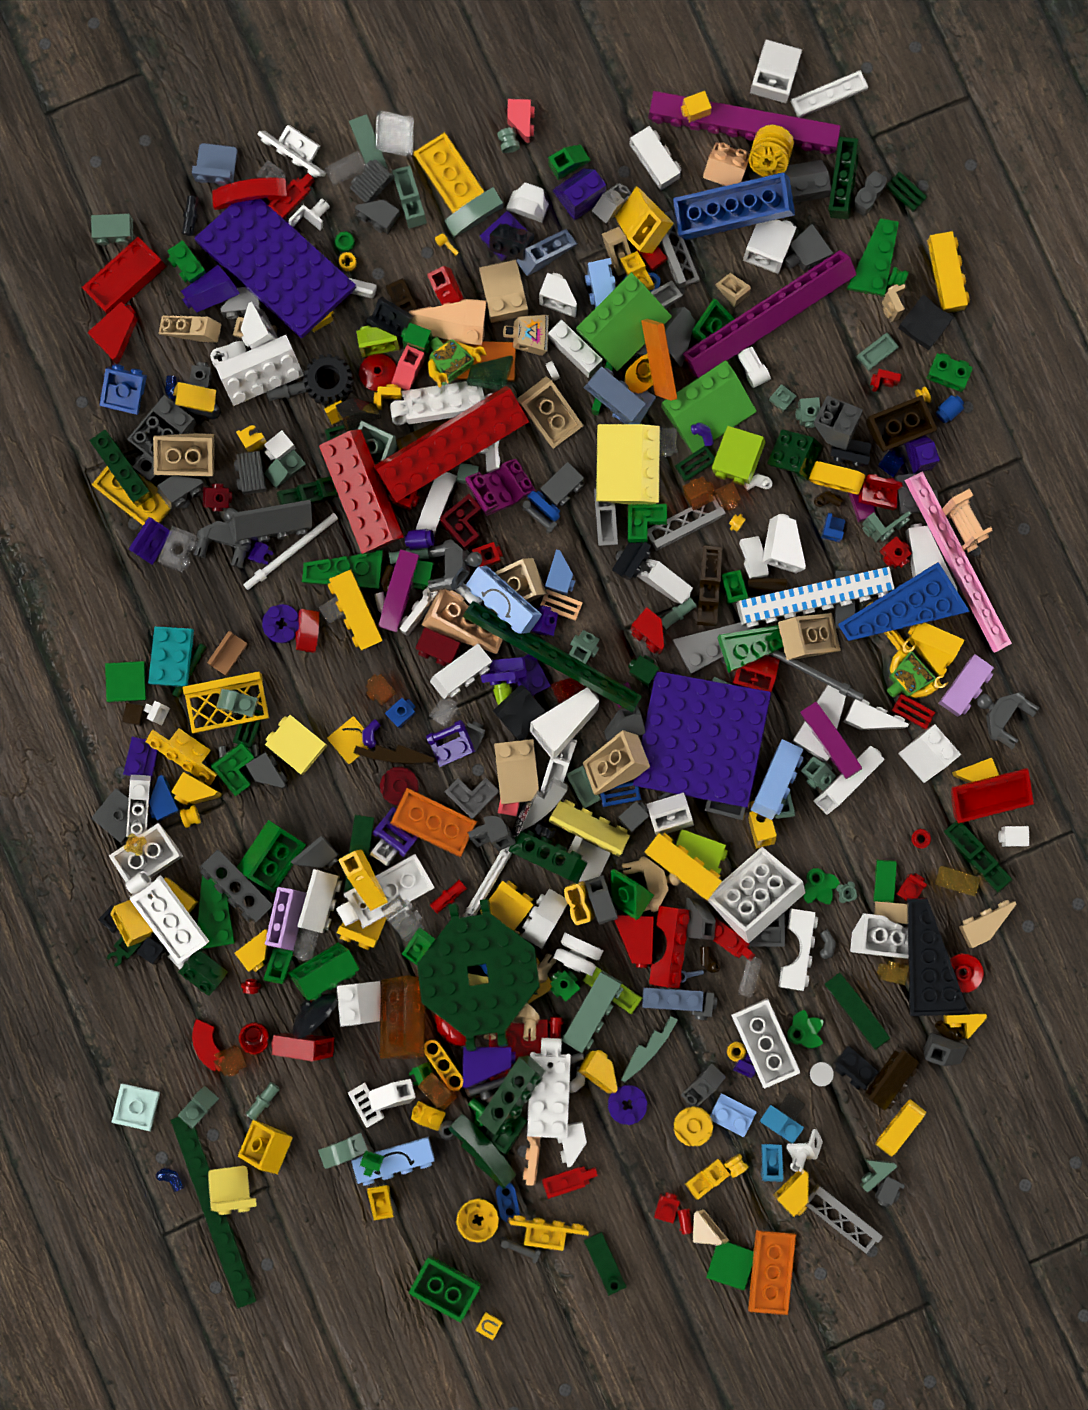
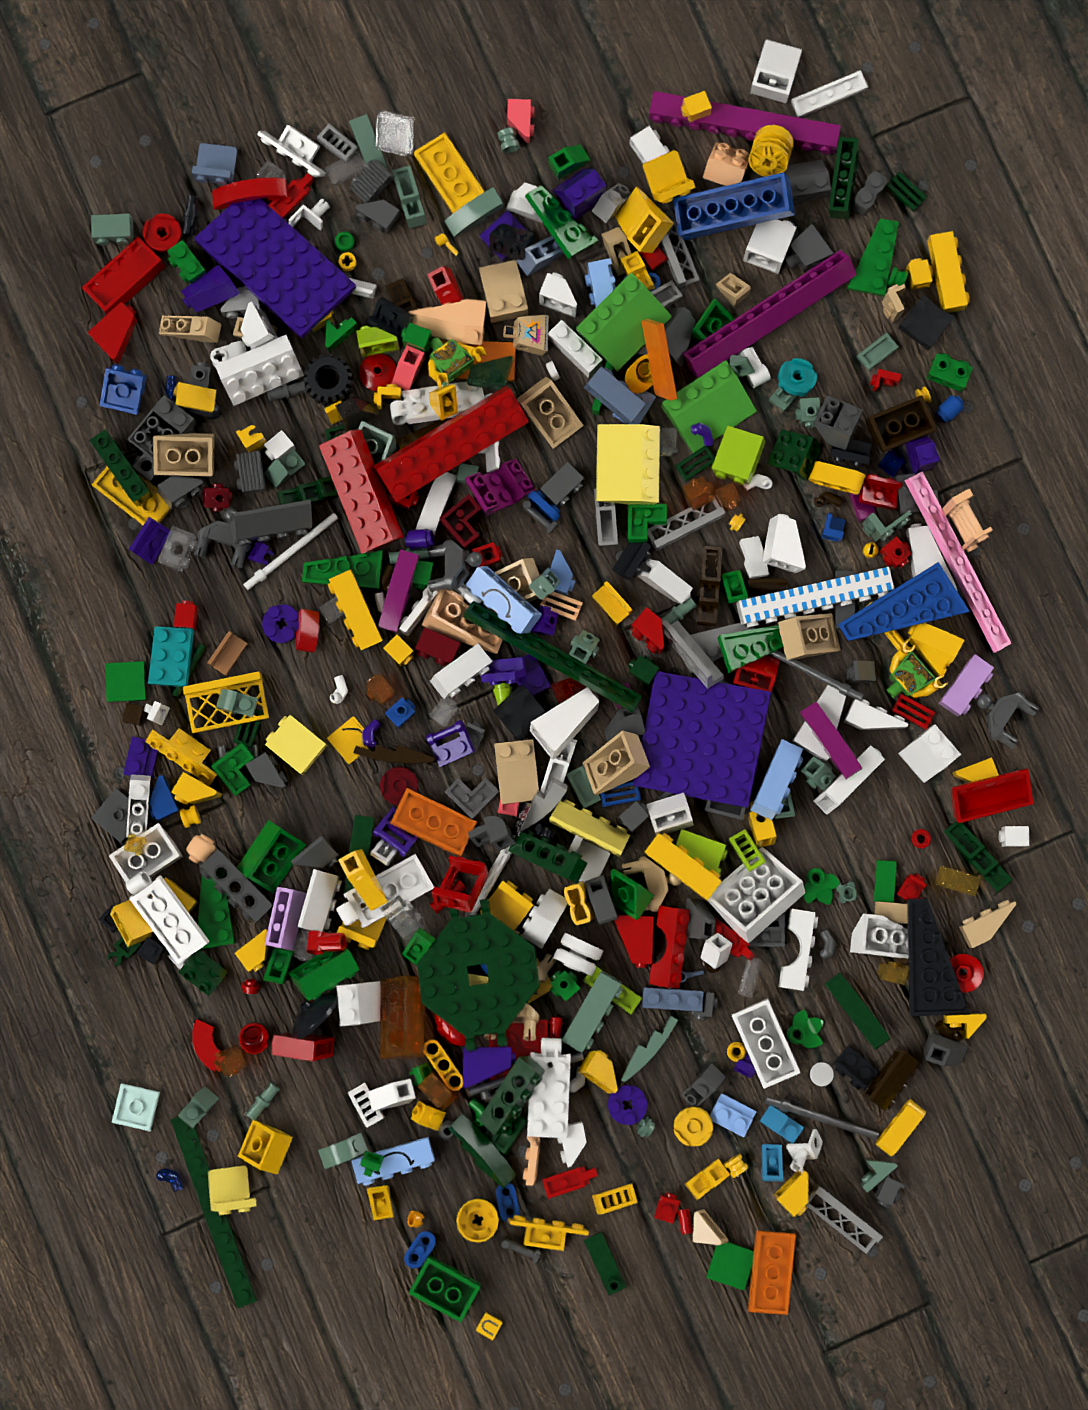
none -> red plate [143,213,182,253]
none -> red brick [174,600,198,630]
none -> light nougat head [186,834,216,864]
none -> red piece [306,931,347,955]
none -> light grey slope [317,124,358,162]
none -> green slope [325,317,358,353]
none -> white arm [330,675,348,704]
none -> yellow brick [384,635,414,666]
none -> blue plate [404,1230,436,1268]
none -> light orange hinge [408,1211,424,1228]
none -> yellow slope [429,384,458,421]
none -> red window [432,855,489,913]
none -> green wing [525,185,598,259]
none -> sand green slope [529,567,561,600]
none -> yellow panel [592,581,632,625]
none -> yellow slope [592,1183,638,1215]
none -> sand green plate [637,1116,655,1137]
none -> yellow bracket [642,150,695,204]
none -> light grey fence [662,620,723,689]
none -> white brick [701,933,733,969]
none -> sand green slope [729,355,755,377]
none -> lime slope [729,829,766,872]
none -> flat silver bar [764,1096,879,1140]
none -> teal plate [778,358,817,397]
none -> dark grey slope [846,661,876,685]
none -> yellow hinge [863,542,879,558]
none -> yellow brick [906,258,933,290]

